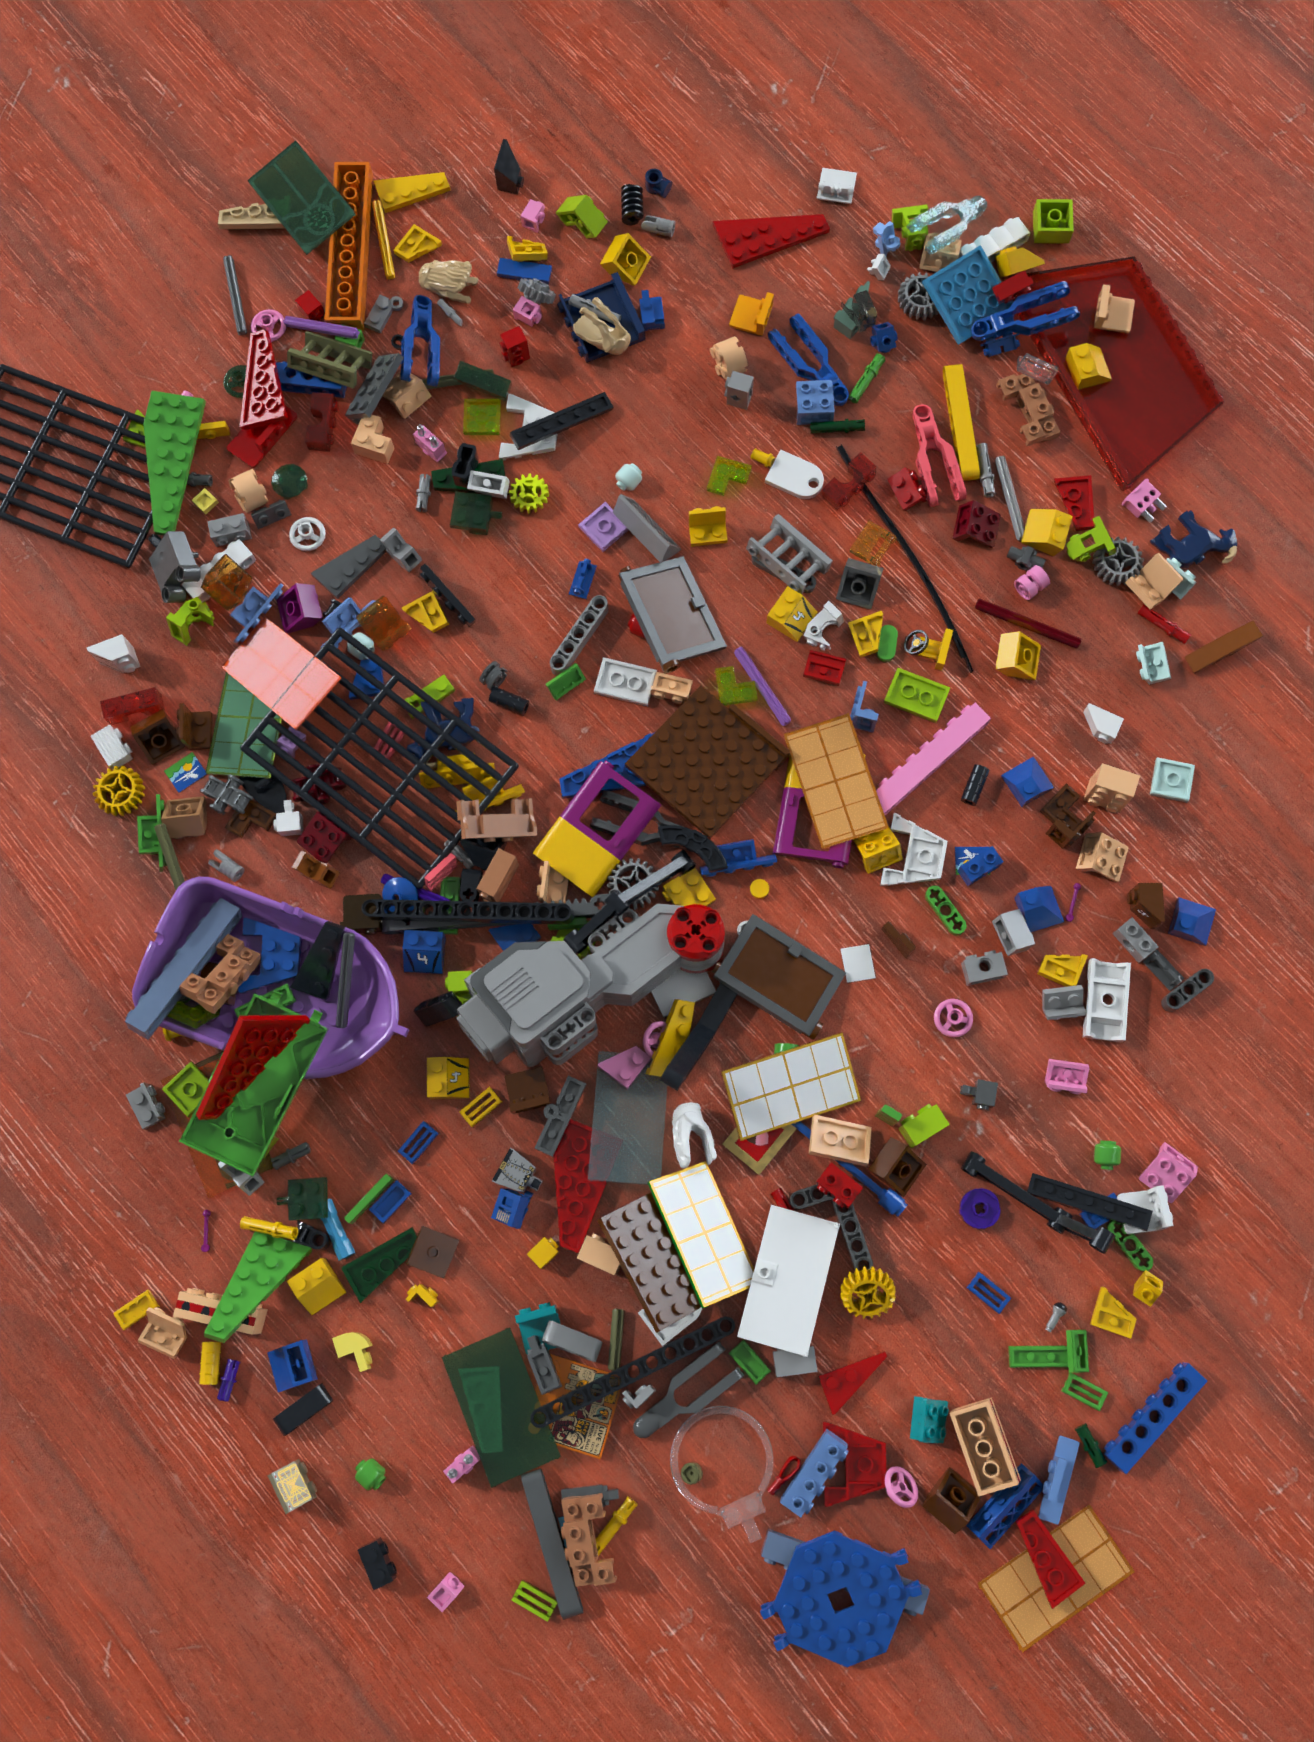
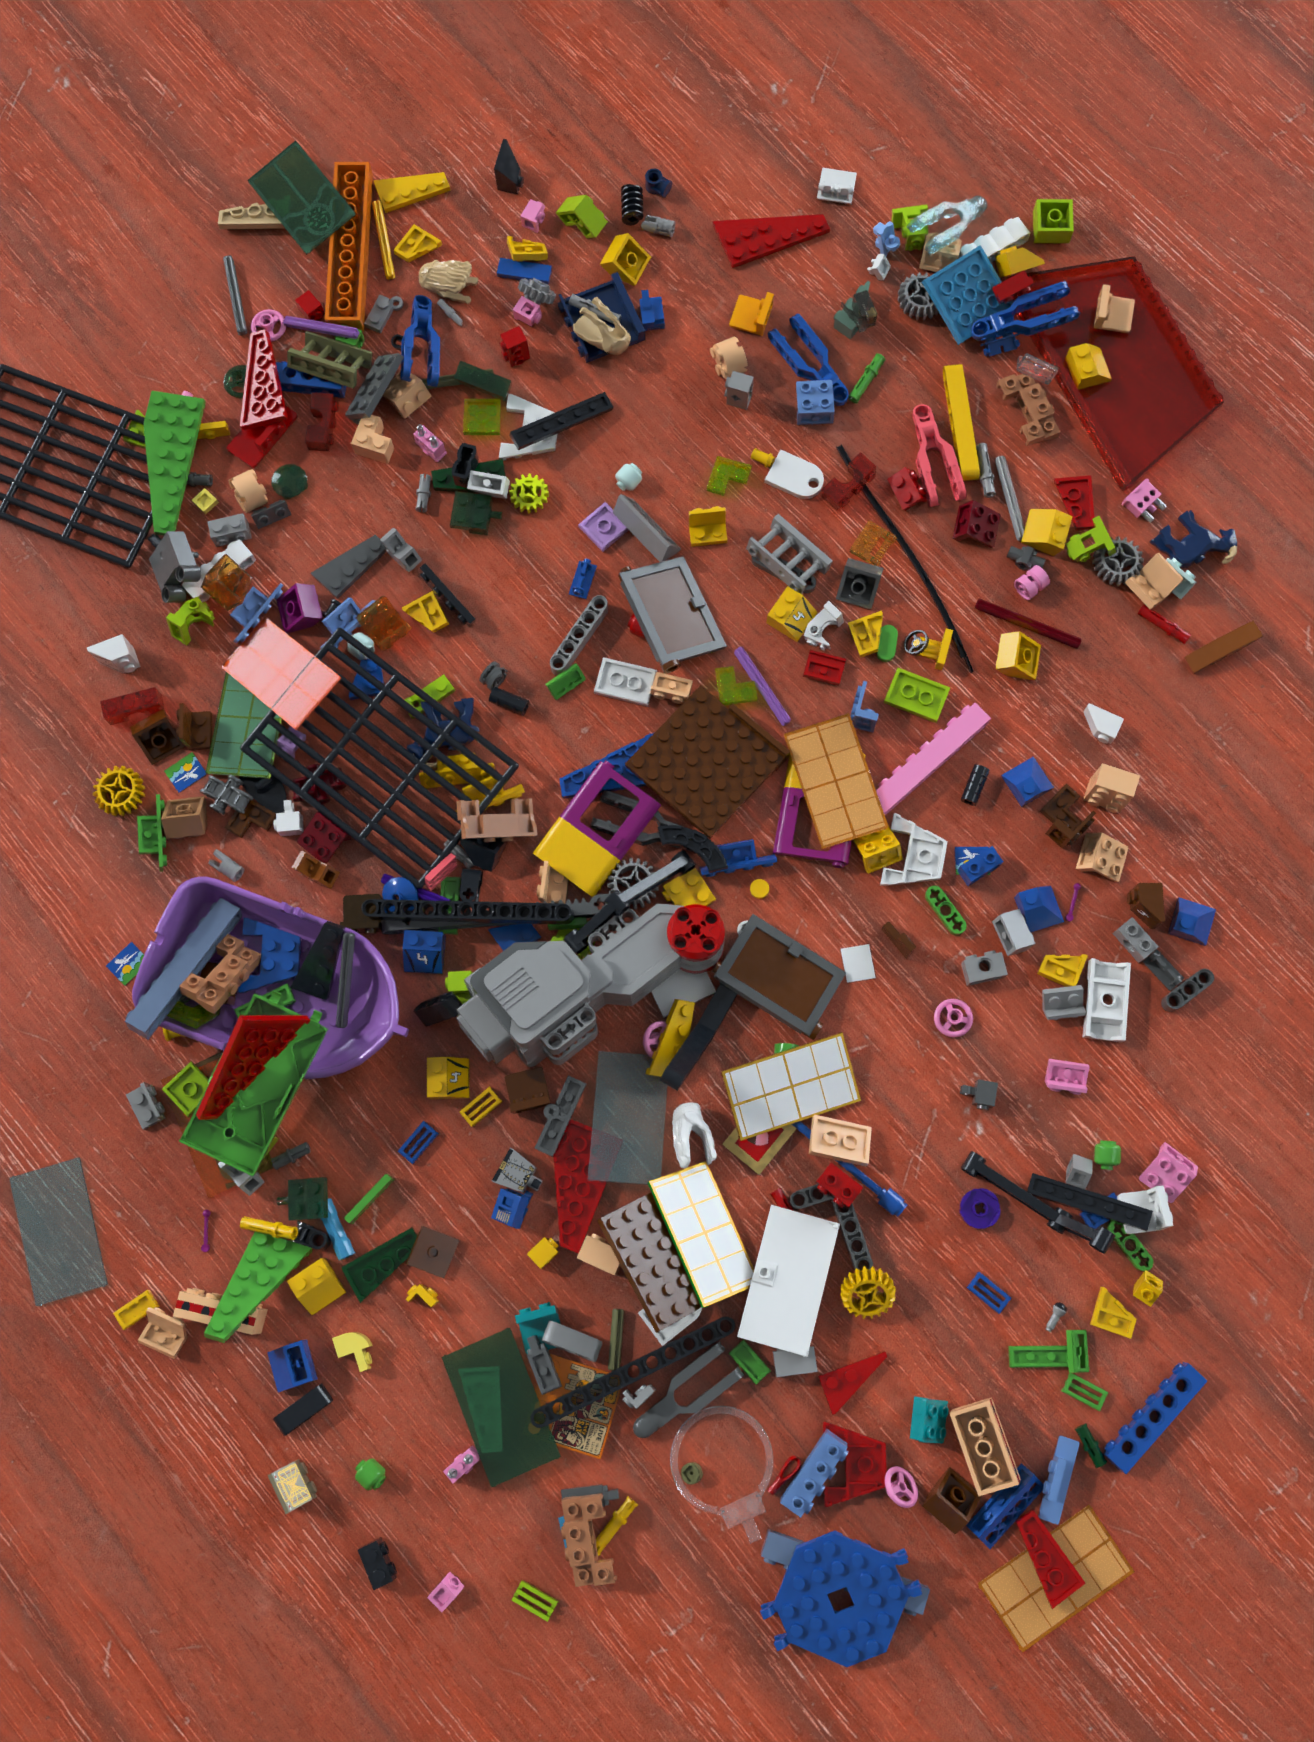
white brick [91,725,133,770] -> none
olive axle [154,823,185,890] -> none
yellow axle [199,1342,221,1385] -> none
dark purple axle [217,1359,241,1402] -> none
white piece [289,517,326,551] -> none
blue tile [369,1180,412,1223] -> none
coral tile [374,722,405,760] -> none
nougat brick [476,848,519,902] -> none
dark grey beam [521,1468,584,1620] -> none
bright pink wing [597,1046,651,1090] -> none
dark green pin [810,419,865,434] -> none
reddish brown slope [868,1137,927,1197] -> none
blue brick [870,322,898,353] -> none
bright green tile [875,1105,902,1126] -> none
lime brick [898,1104,950,1148] -> none
light aqua bracket [1136,642,1171,685] -> none
light aqua tile [1150,757,1195,803] -> none
none -> clear light blue piece [9,1157,108,1306]
none -> sticker [106,942,144,986]
none -> light grey brick [1066,1154,1093,1189]

